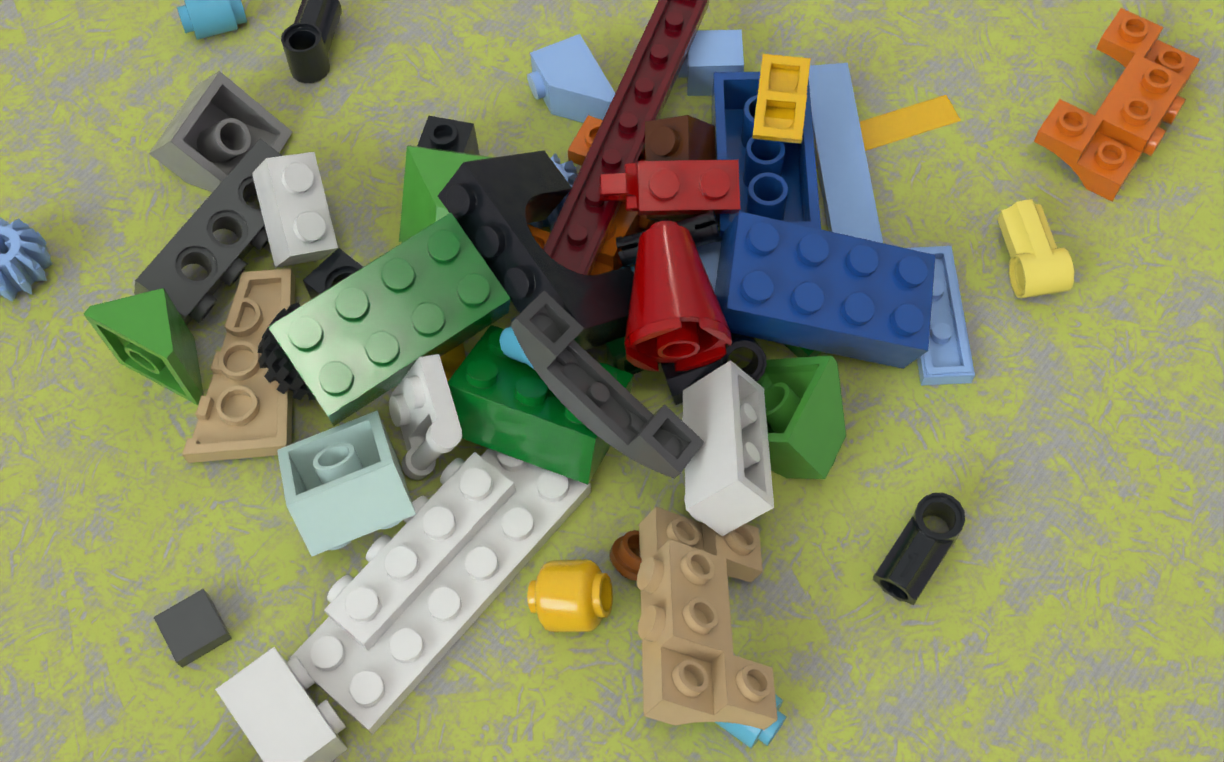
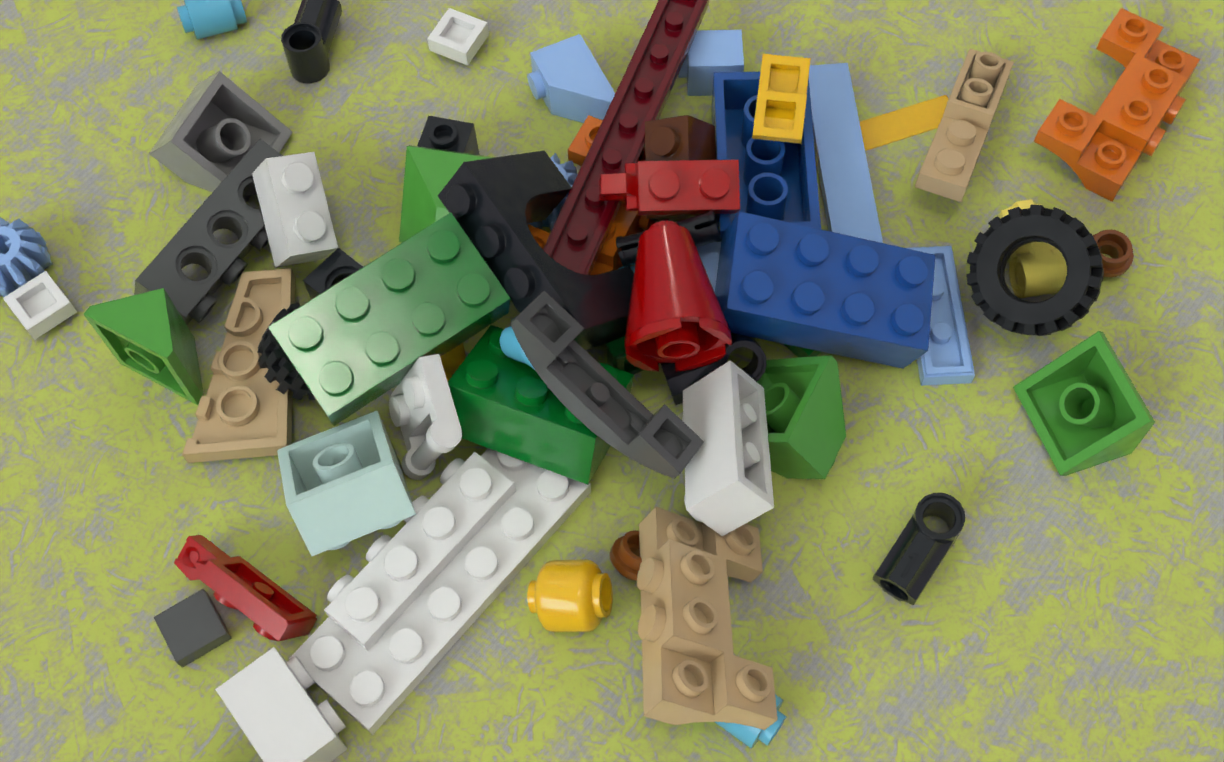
none -> white plate [3,271,77,340]
none -> red hinge [174,535,317,641]
none -> white plate [427,8,489,65]
none -> tan slope [915,49,1014,202]
none -> black tyre [966,205,1104,336]
none -> bright green slope [1013,331,1155,476]
none -> dark orange plate [1092,230,1134,277]

